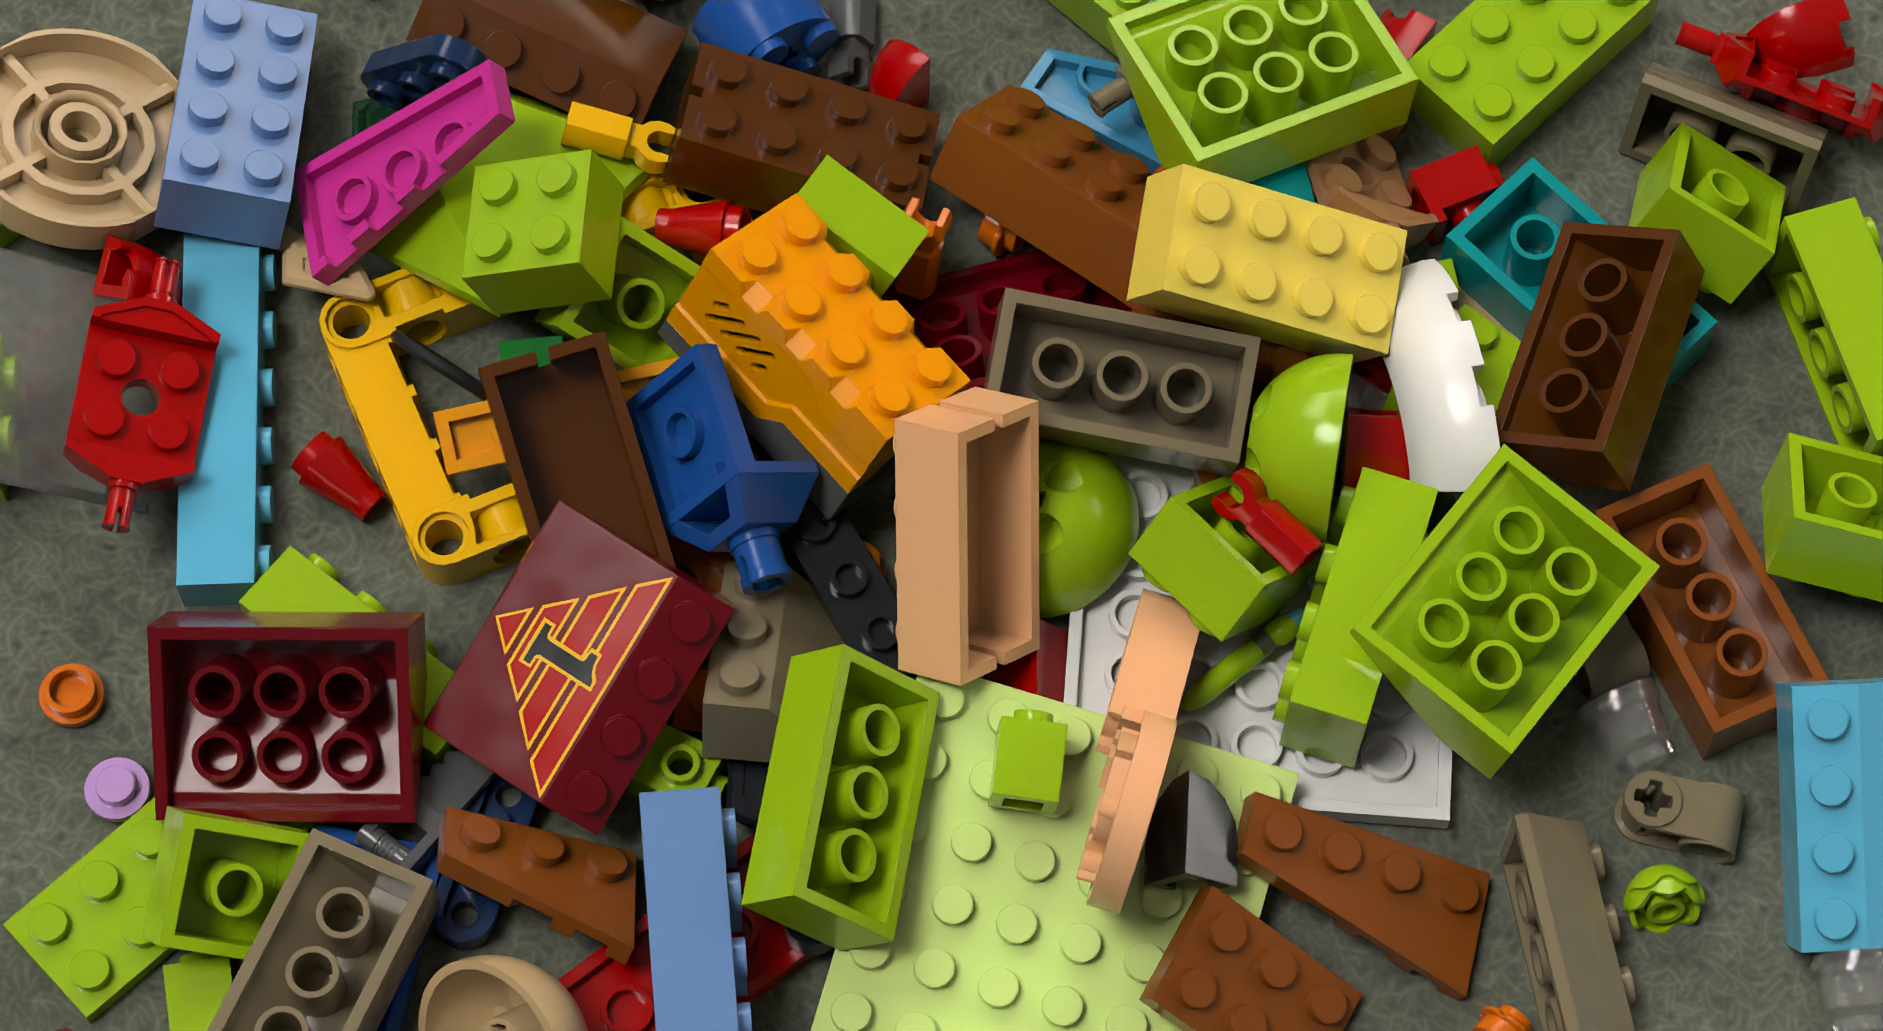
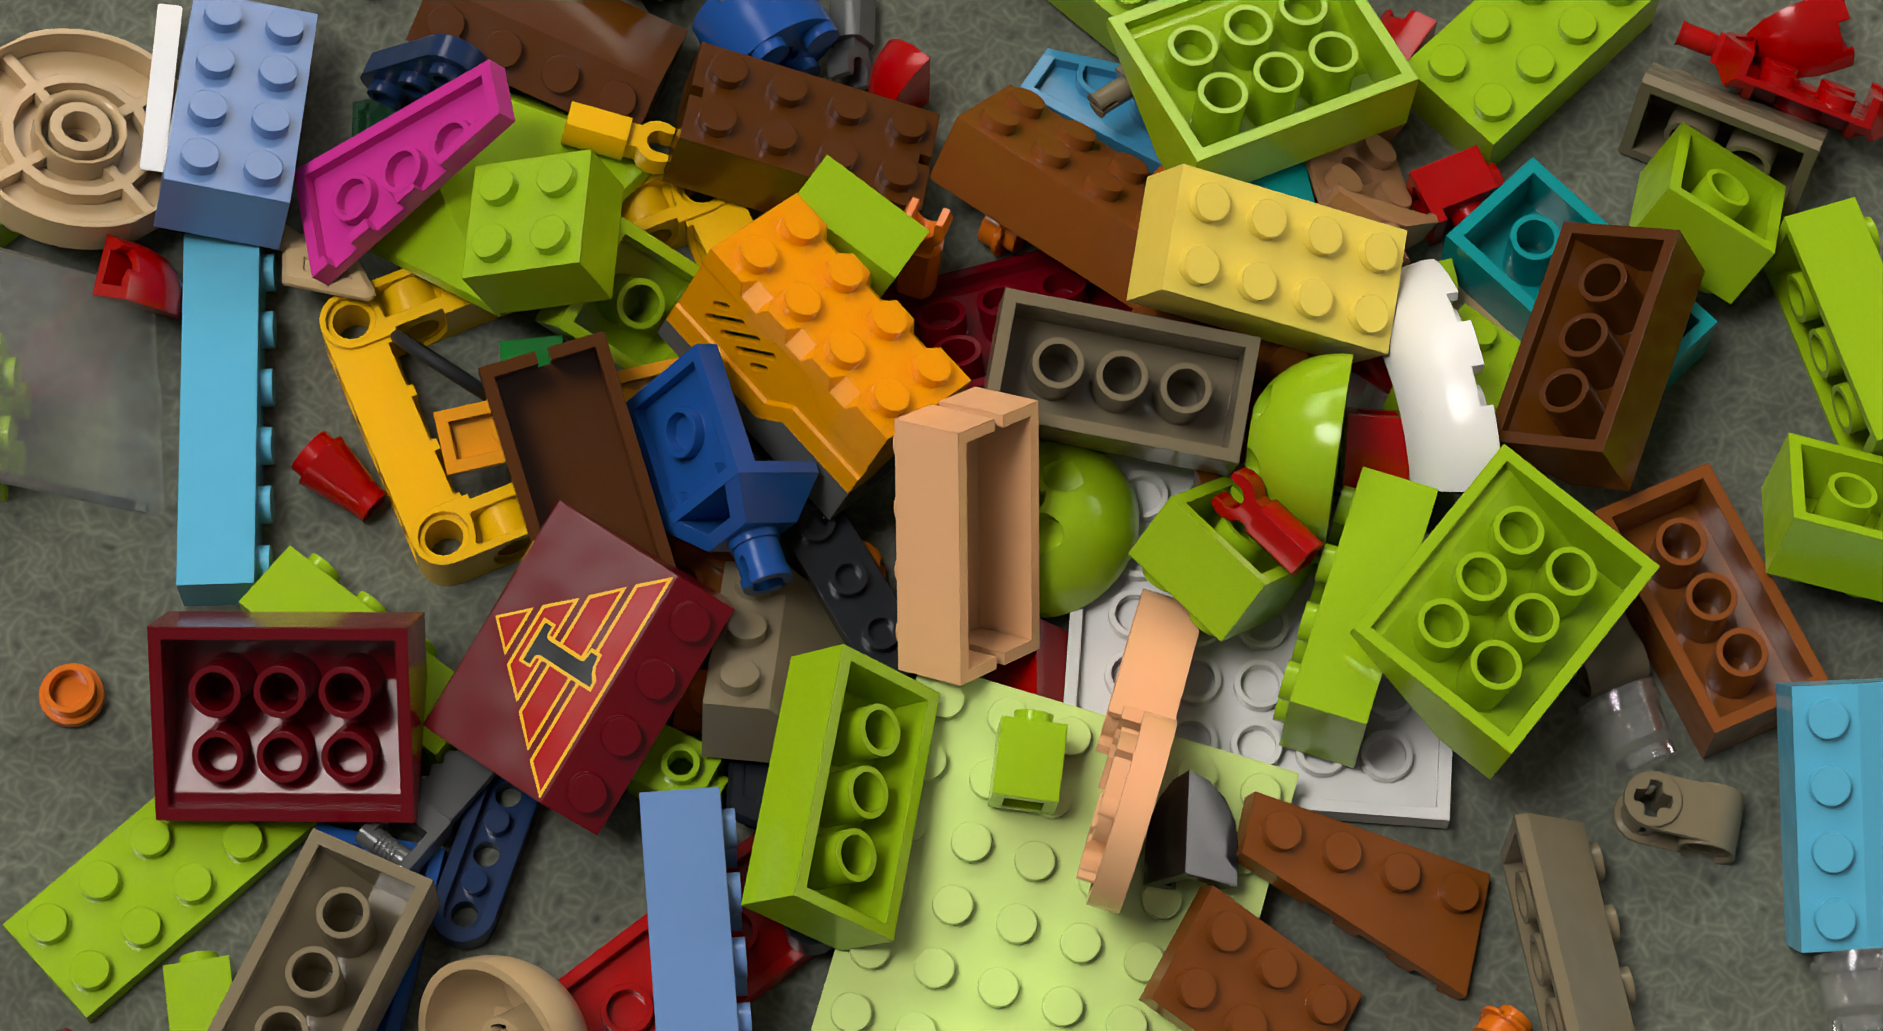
red plate [62,257,221,533] -> none
lavender plate [84,757,151,822] -> none
lime brick [142,806,310,960] -> none
dark orange wing [437,806,636,965] -> none
red cone [654,199,752,256] -> none
lime piece [1181,608,1304,711] -> none
lime plate [1622,864,1705,934] -> none
none -> white sticker [140,3,183,172]

